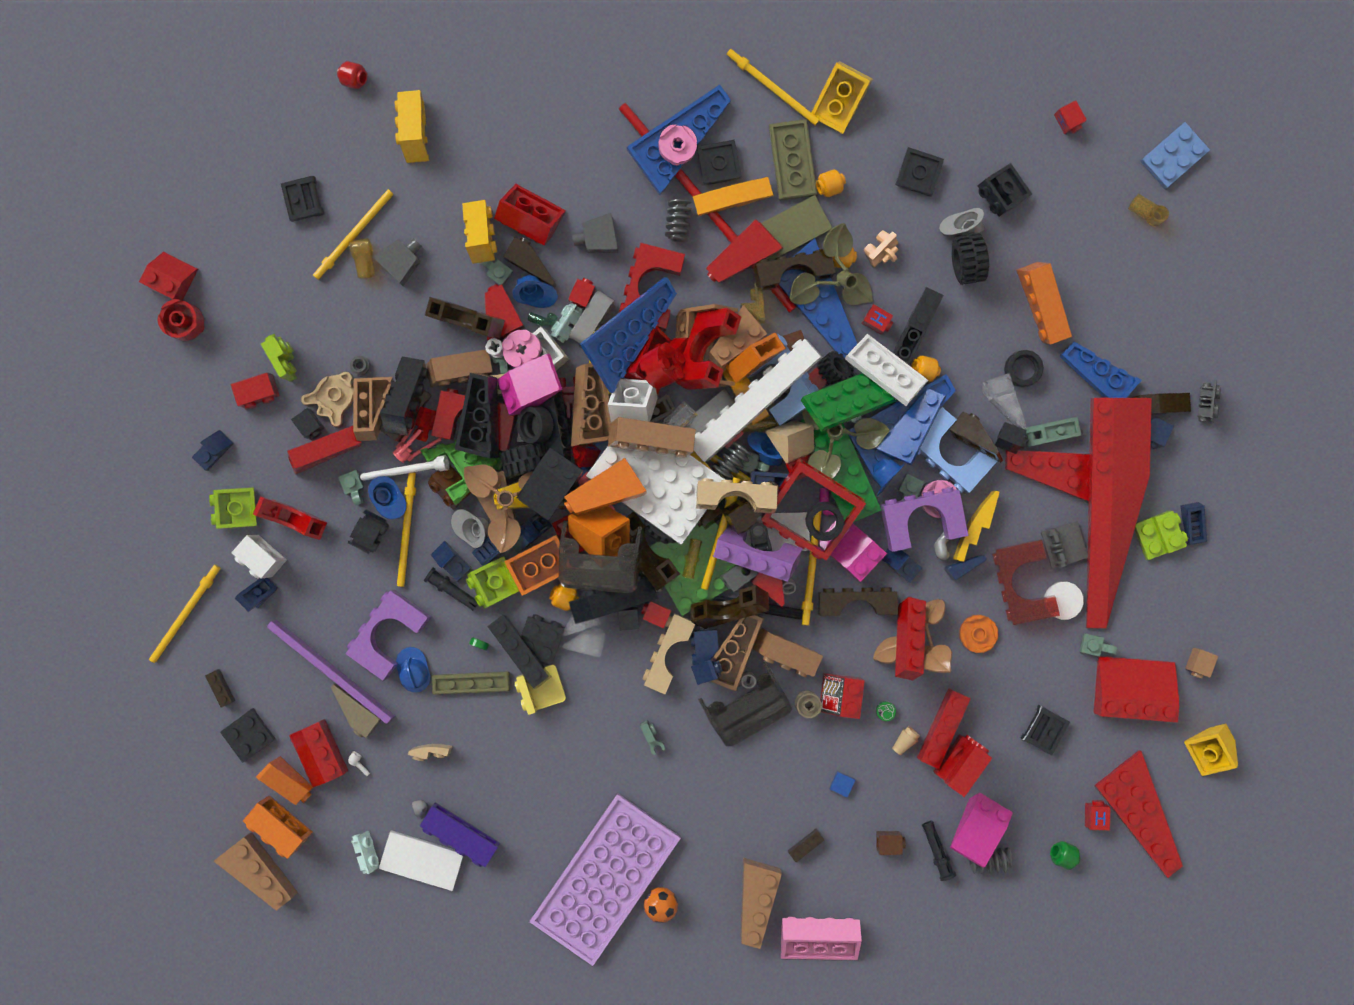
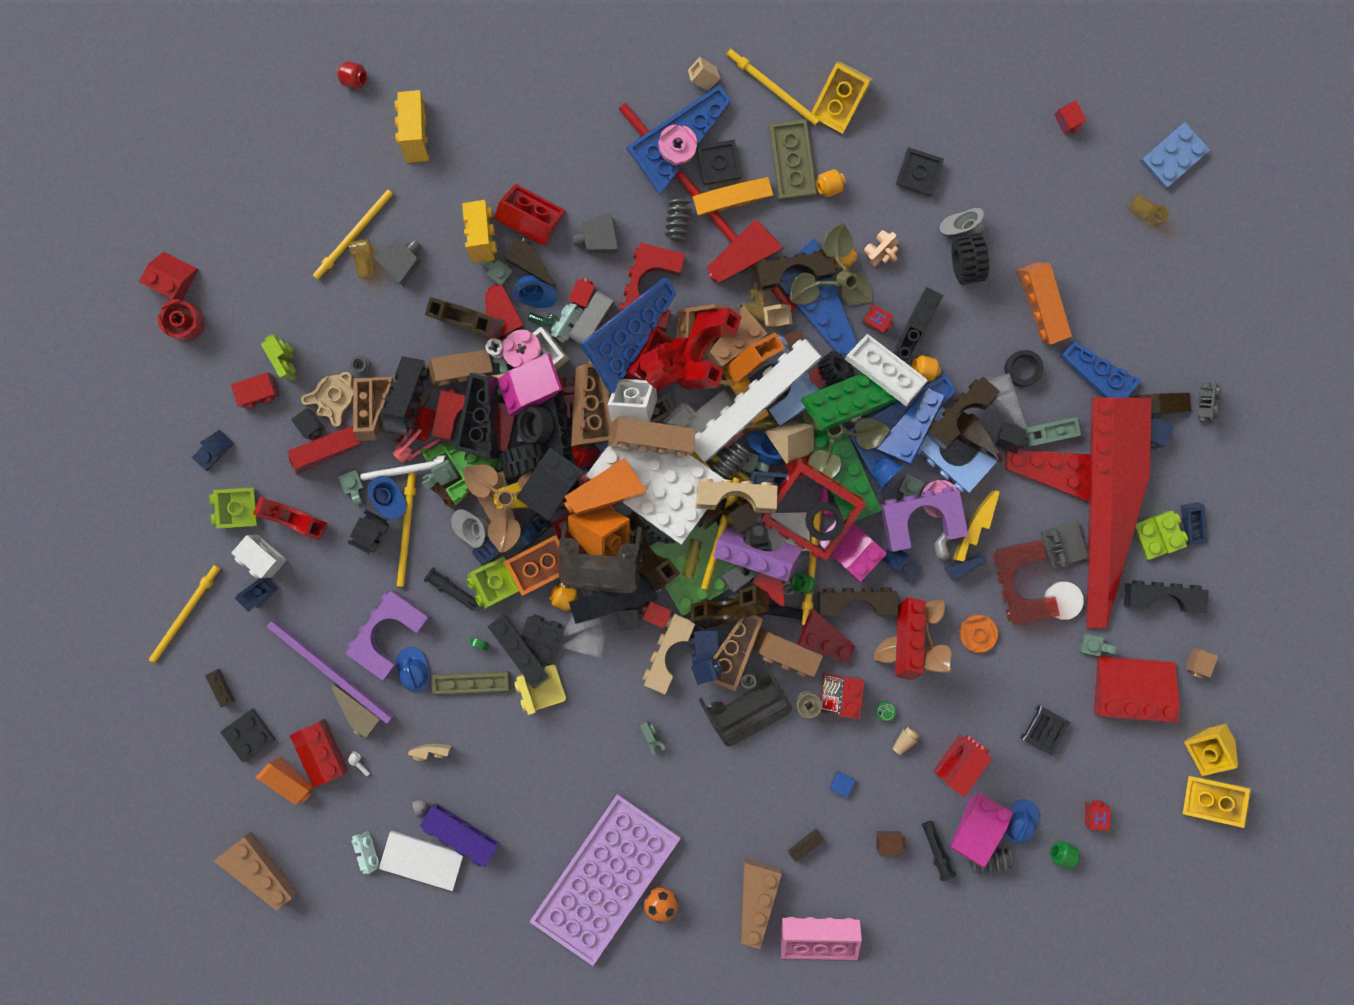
orange brick [243,795,313,859] -> none
black plate [280,176,325,222] -> none
dark blue slope [431,541,471,581] -> none
olive tile [761,195,832,261] -> none
red brick [917,688,971,769] -> none
black plate [977,163,1032,217] -> none
red wing [1094,750,1183,878] -> none
none -> sand green plate [422,459,458,489]
none -> tan panel [688,57,721,92]
none -> tan panel [763,304,793,327]
none -> green wheel [791,573,816,594]
none -> dark red wing [797,608,855,664]
none -> dark brown arch [928,377,1000,451]
none -> blue piece [1004,799,1039,845]
none -> black arch [1124,580,1209,613]
none -> yellow slope [1183,776,1251,828]

